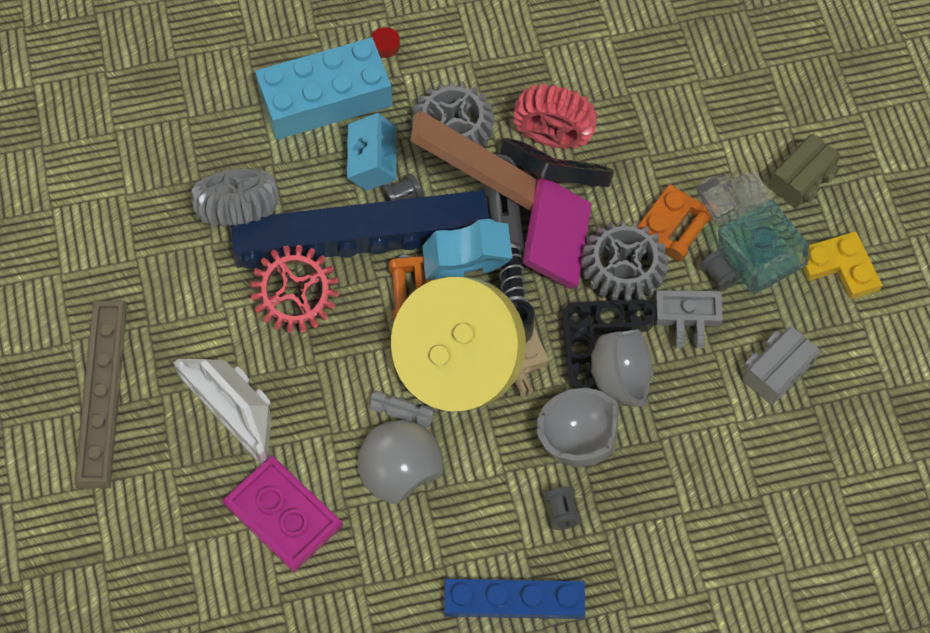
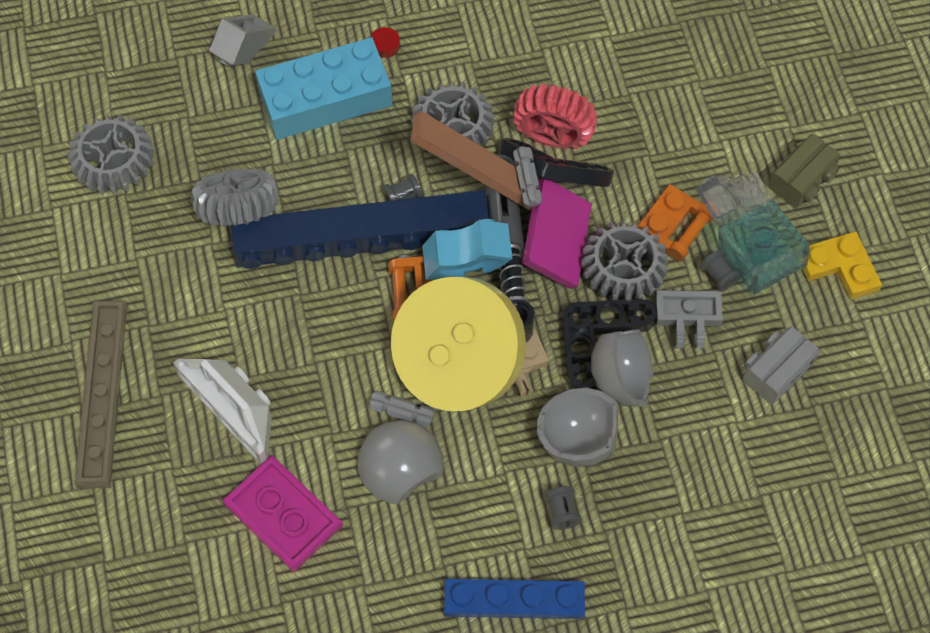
coral gear [250,245,339,333] -> none
medium azure brick [346,113,397,191] -> none
none -> light grey gear [68,114,154,196]
none -> light grey slope [209,15,276,67]
none -> light grey axle [513,146,542,208]

